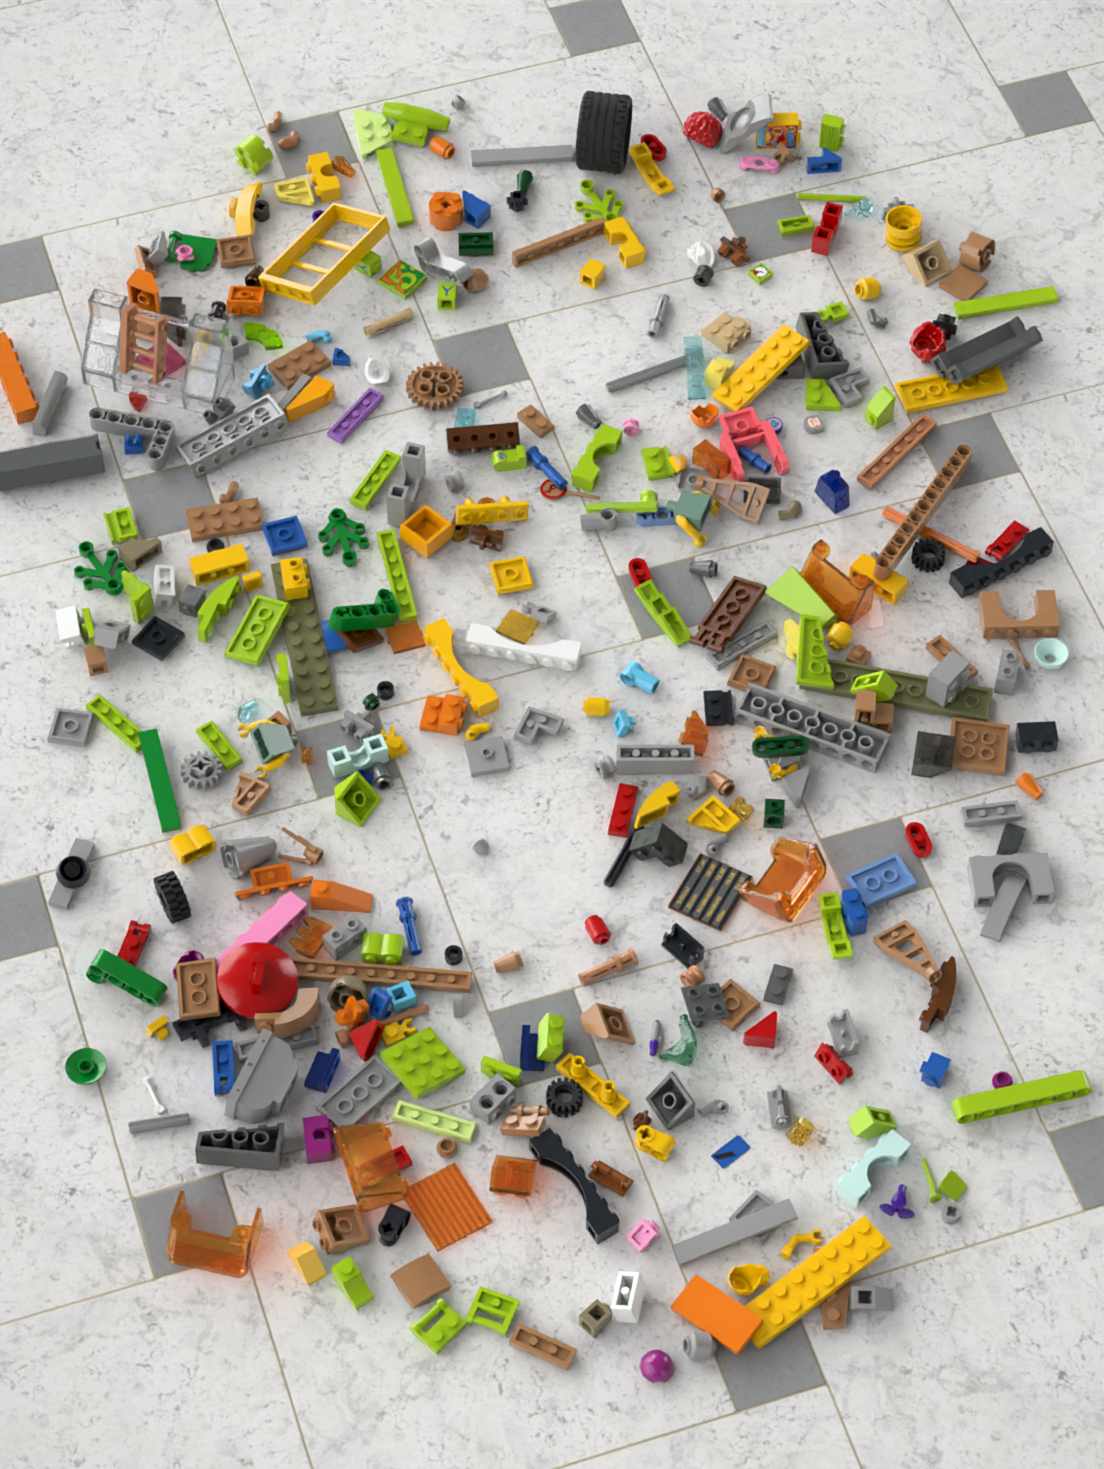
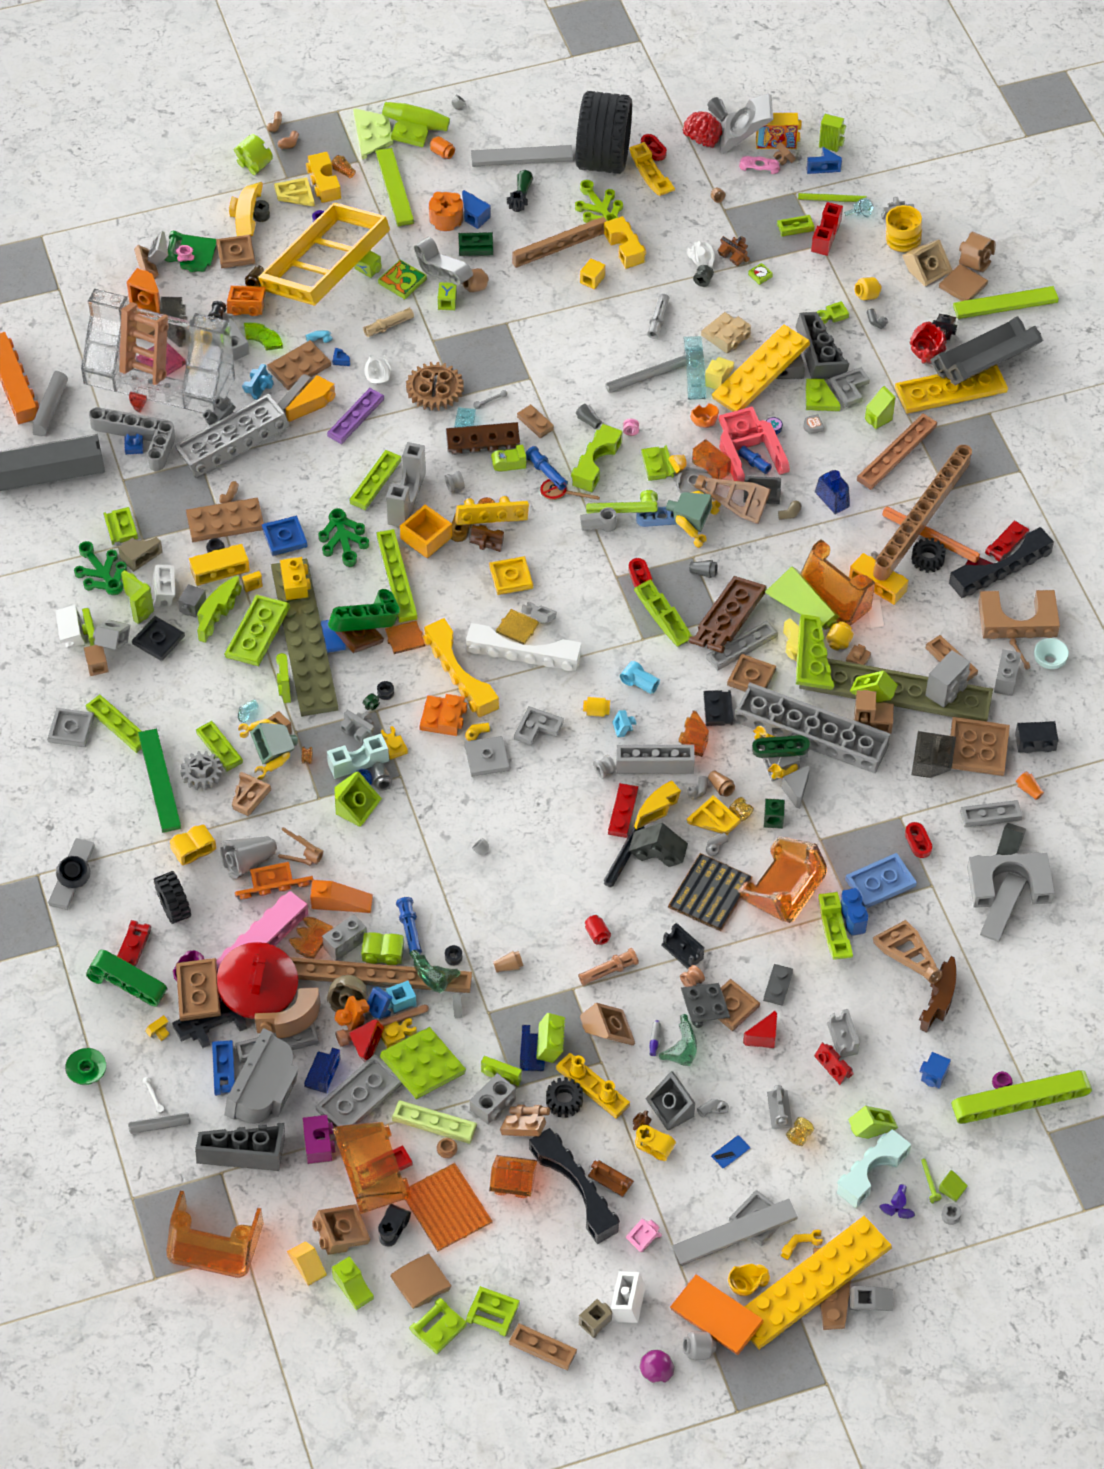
none -> clear green animal [410,950,460,993]

